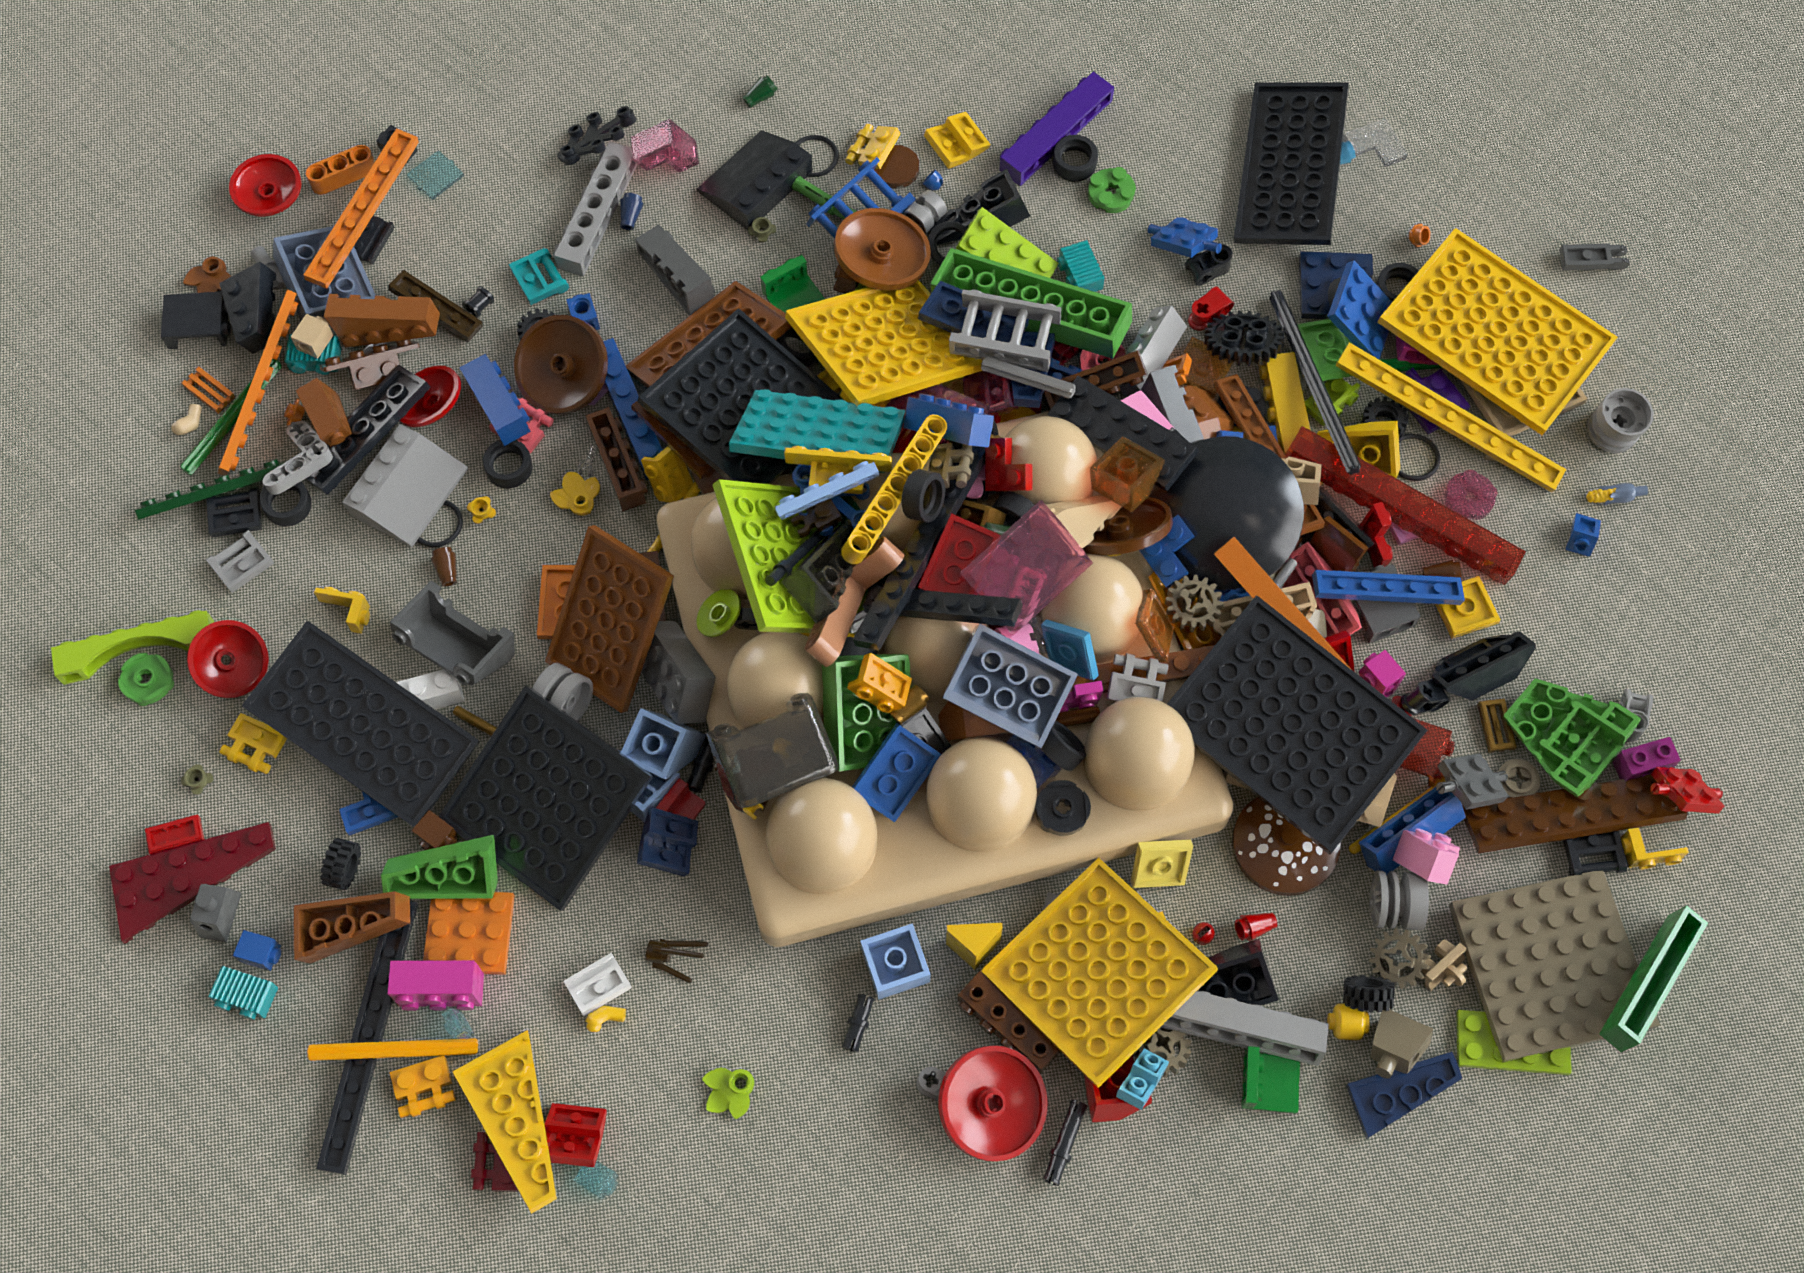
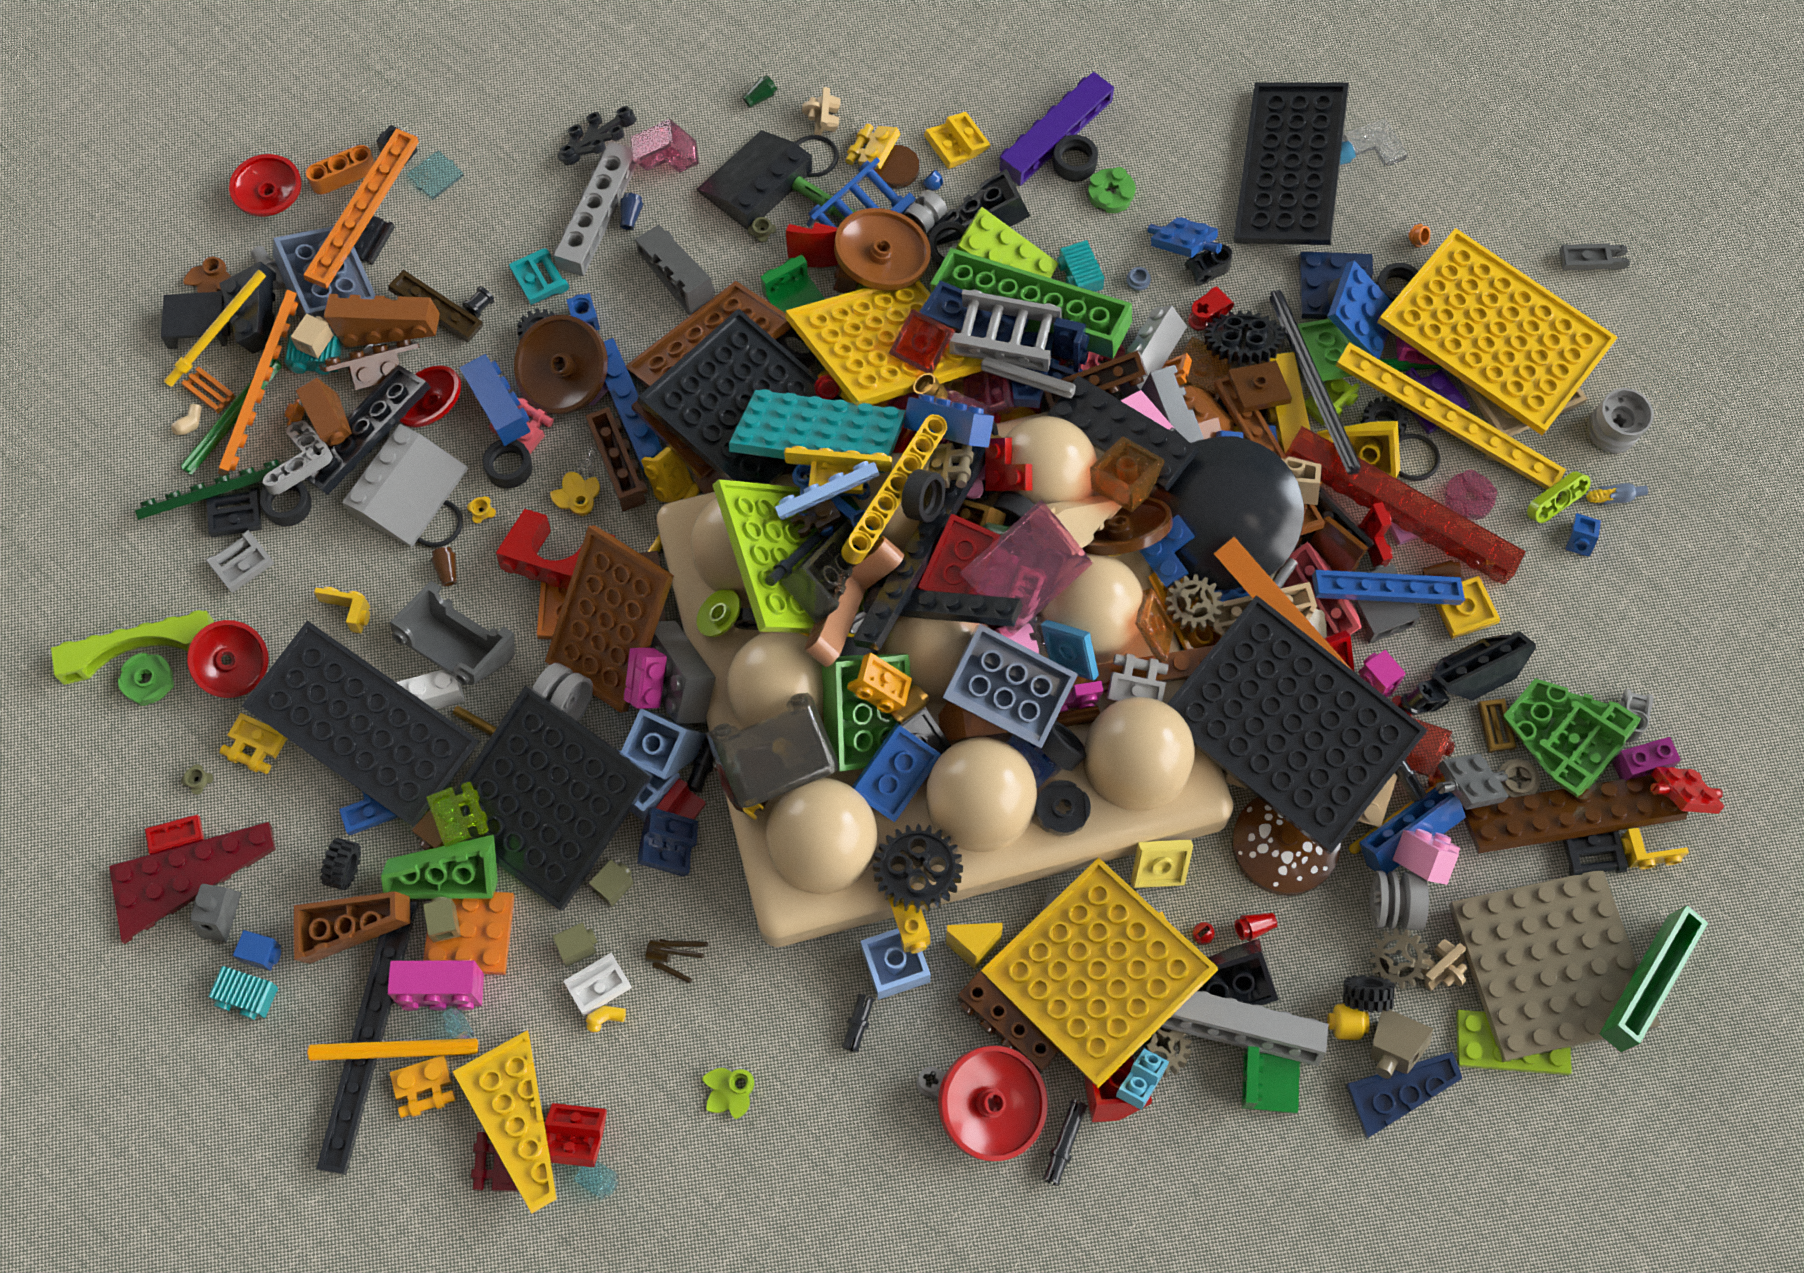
none -> yellow bar [164,270,266,387]
none -> olive brick [423,897,461,942]
none -> clear neon green plate [426,782,489,847]
none -> red arch [496,508,615,590]
none -> olive brick [552,922,598,967]
none -> olive brick [589,859,634,907]
none -> dark pink brick [624,648,667,709]
none -> red slope [786,222,839,267]
none -> tan hips [802,87,841,135]
none -> red plate [814,375,840,400]
none -> black gear [873,824,963,913]
none -> clear red slope [888,309,955,374]
none -> yellow bracket [888,885,931,954]
none -> pearl gold wheel [913,373,948,401]
none -> dark blue bracket [1054,317,1089,373]
none -> sand blue plate [1126,267,1151,291]
none -> reddish brown plate [1228,360,1292,413]
none -> black axle [1395,759,1427,802]
none -> lime beam [1527,471,1591,523]

